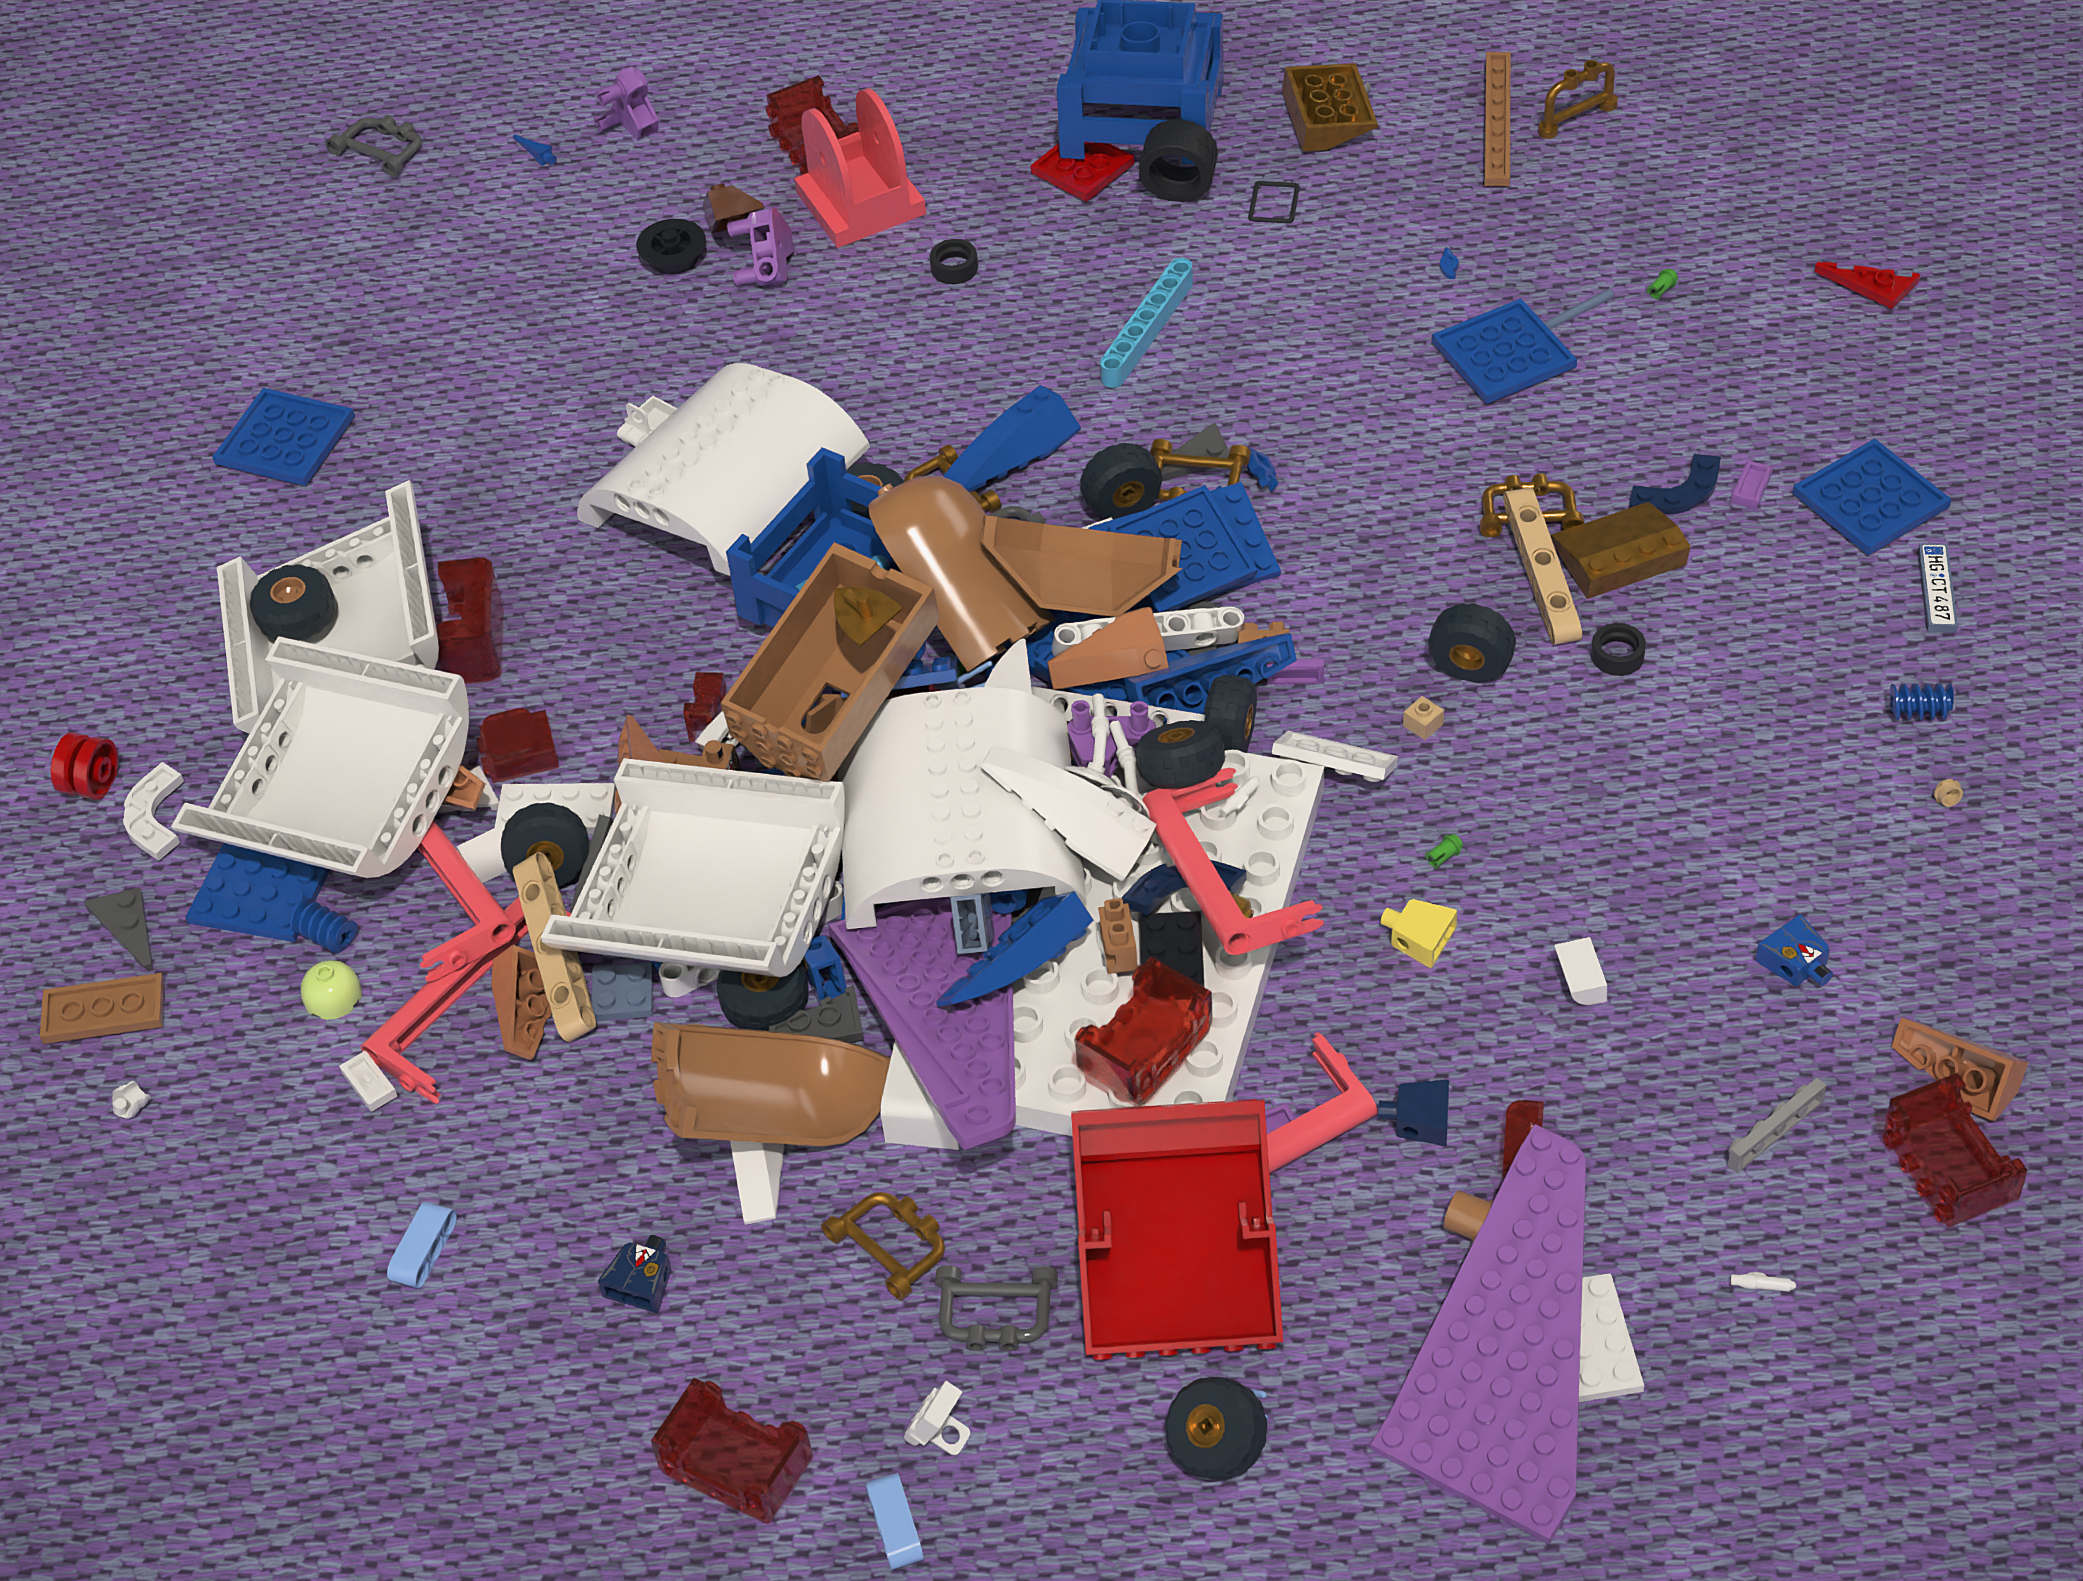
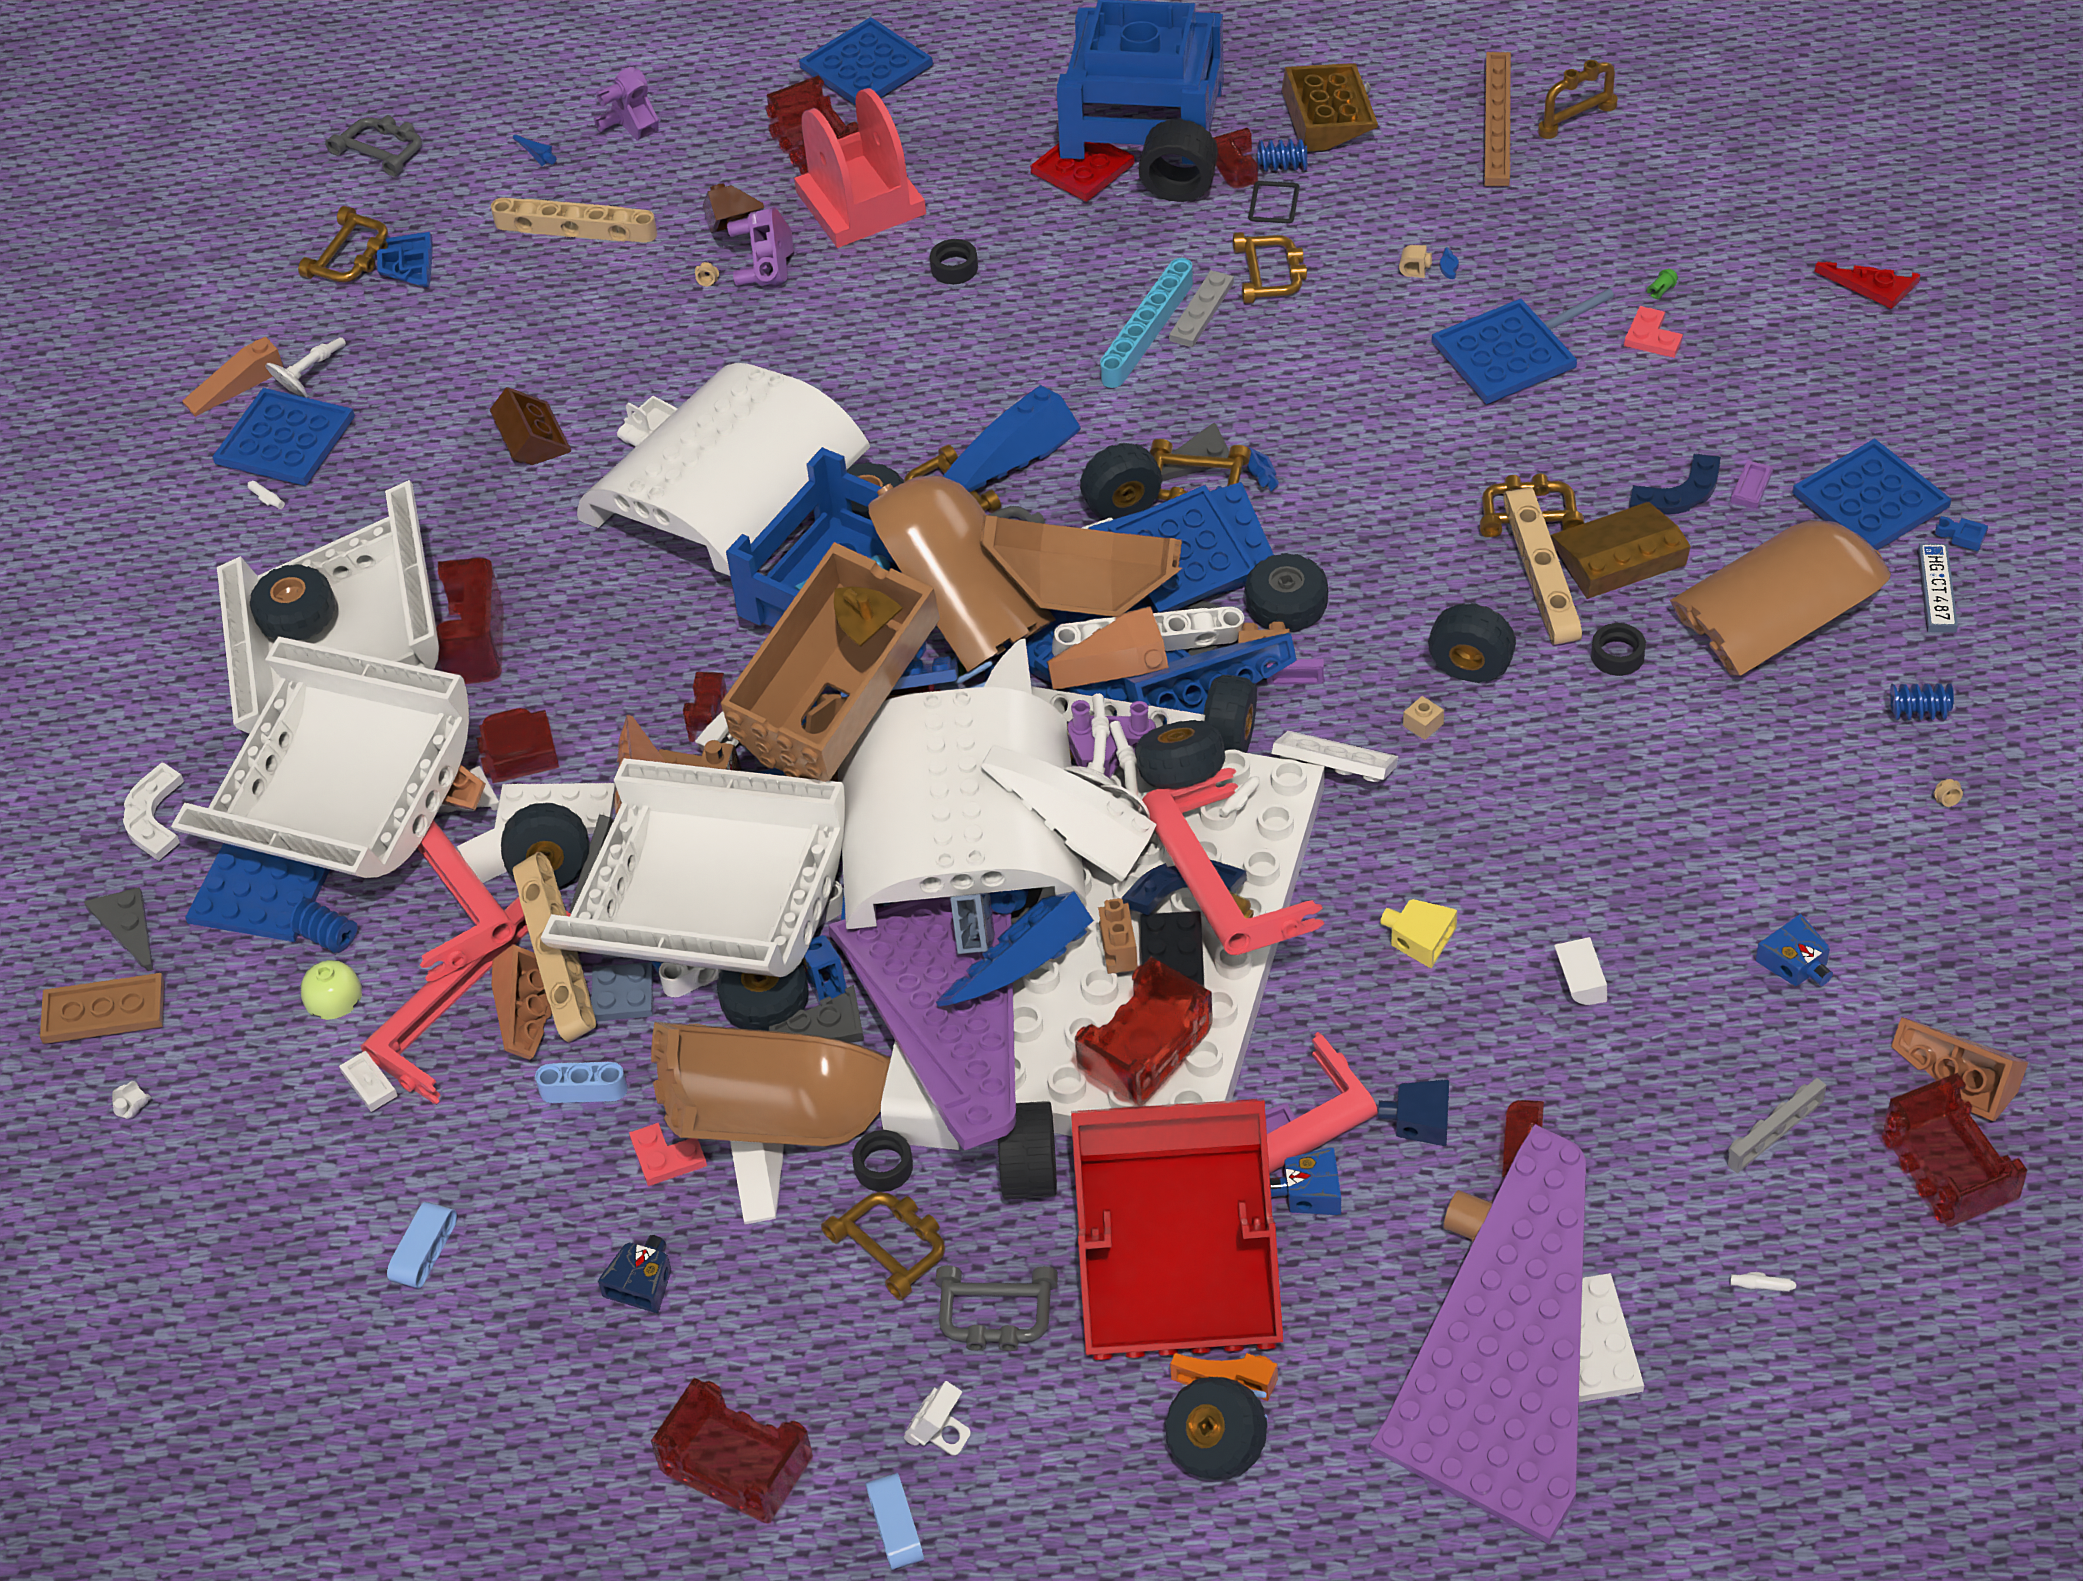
red wheel [50,732,118,800] -> none
black wheel [636,219,706,274] -> none
bright green pin [1425,834,1463,869] -> none
none -> nougat wedge [182,336,283,417]
none -> white piece [248,481,285,509]
none -> white dish [265,338,346,398]
none -> pearl gold bar [298,206,388,283]
none -> blue slope [377,232,433,287]
none -> reddish brown slope [490,387,572,465]
none -> tan beam [491,198,657,242]
none -> light blue beam [535,1062,628,1103]
none -> coral plate [629,1123,707,1186]
none -> tan plate [695,262,719,287]
none -> blue plate [799,17,933,105]
none -> black tyre [852,1130,913,1192]
none -> black tyre [997,1101,1057,1200]
none -> light grey plate [1169,270,1234,348]
none -> orange slope [1170,1353,1278,1401]
none -> clear red piece [1213,127,1258,189]
none -> pearl gold bar [1233,232,1307,304]
none -> black wheel [1245,553,1328,632]
none -> blue piece [1257,139,1308,171]
none -> blue torso [1270,1147,1341,1215]
none -> tan plate [1399,245,1432,278]
none -> coral plate [1624,306,1683,358]
none -> medium nougat panel [1670,520,1891,676]
none -> blue plate [1935,516,1988,552]

